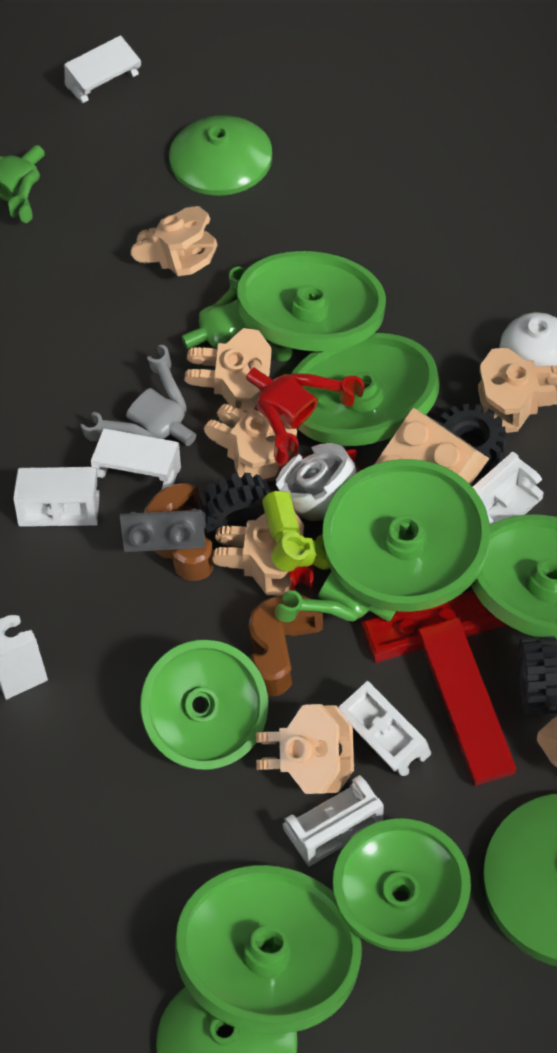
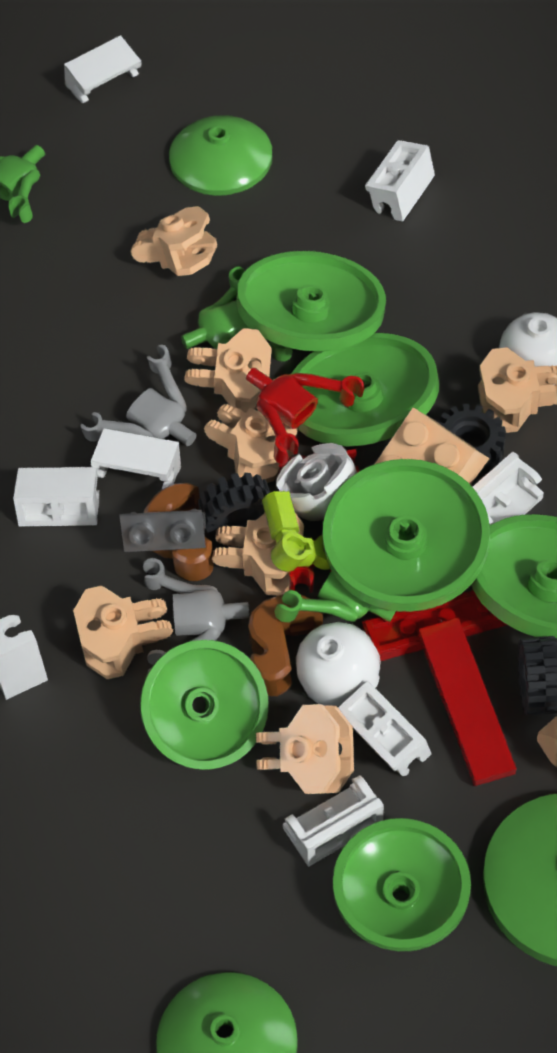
bright green dish [175,865,362,1034] -> none
none -> light nougat hinge [73,585,173,680]
none -> light grey piece [143,558,249,672]
none -> white cylinder [296,622,381,706]
none -> white hinge [365,140,435,221]

